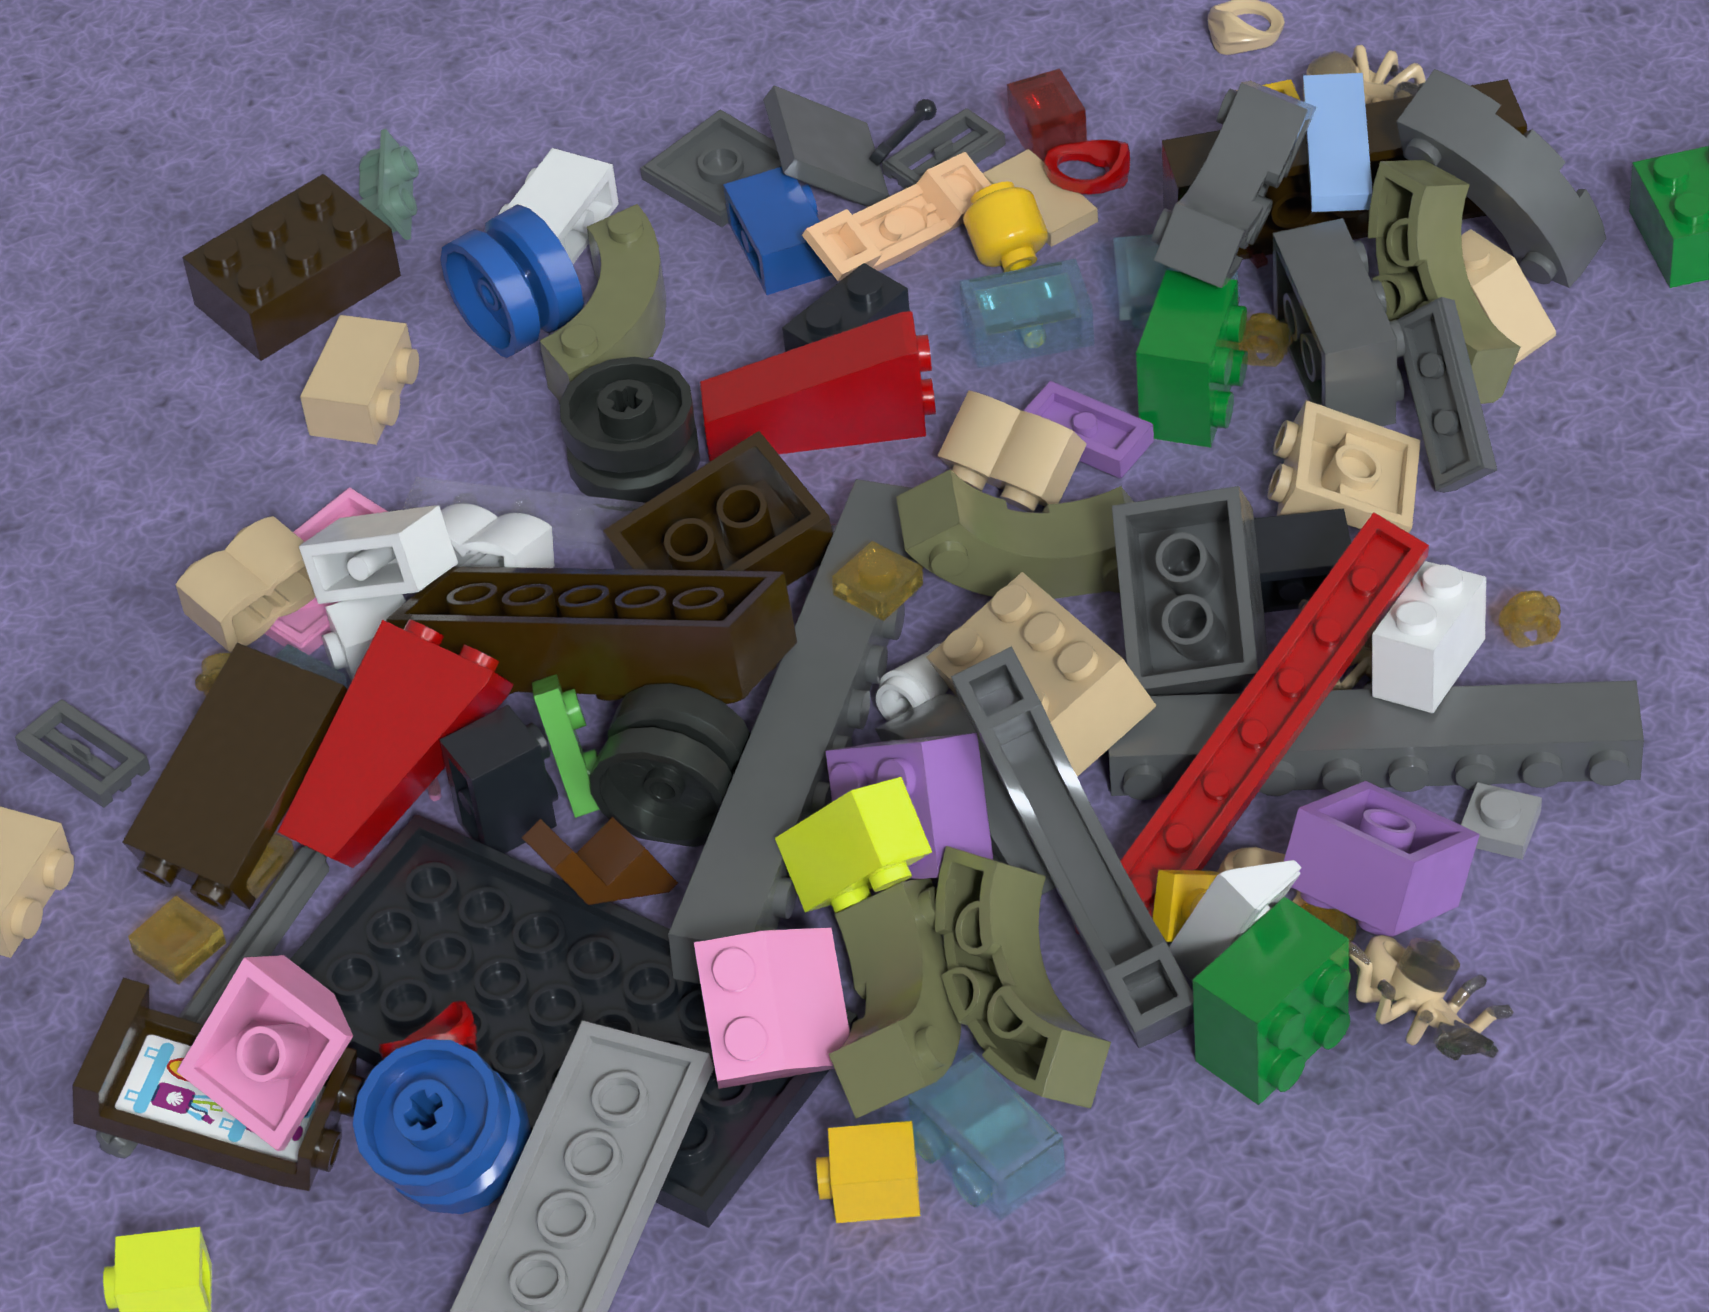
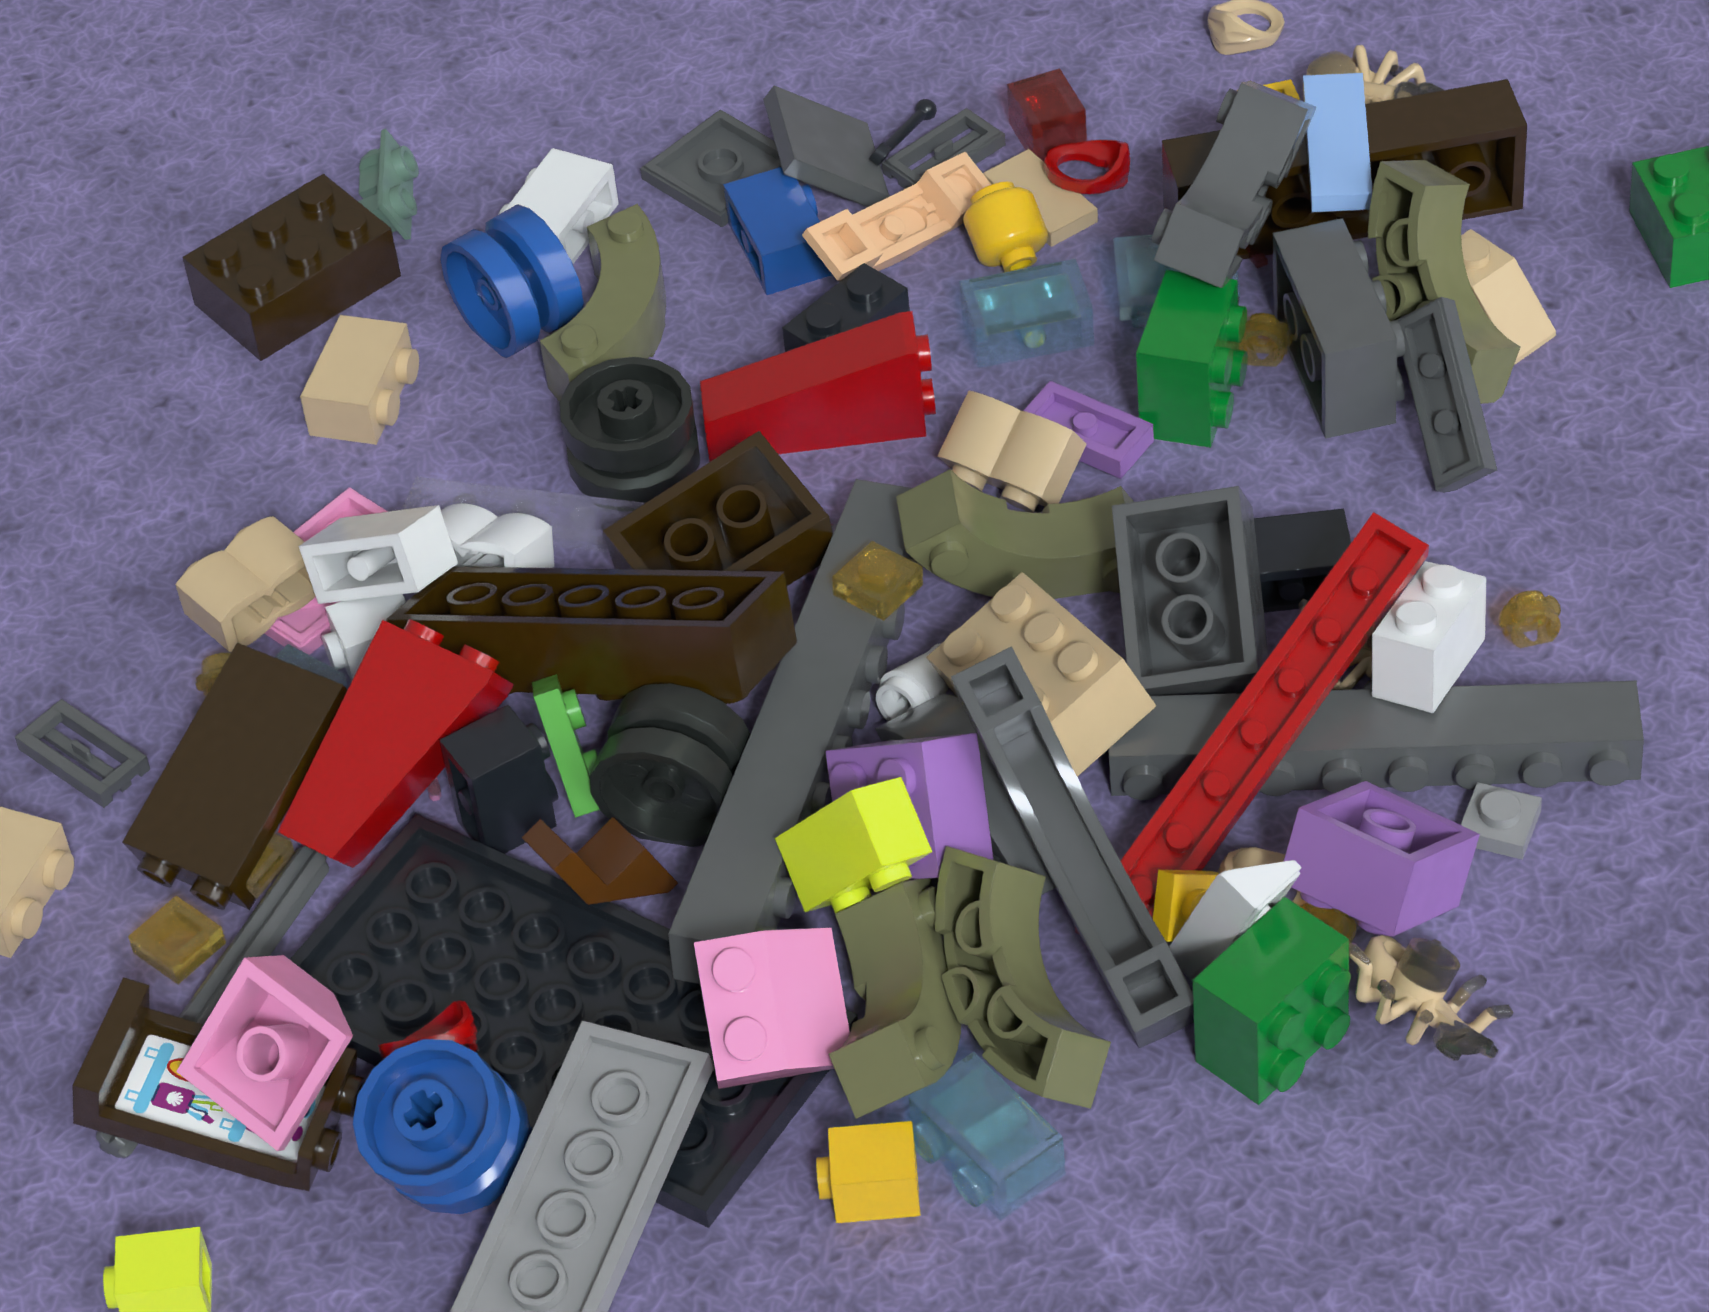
tan plate [1267,400,1421,533] -> none
dark grey brick [1397,69,1606,288] -> none

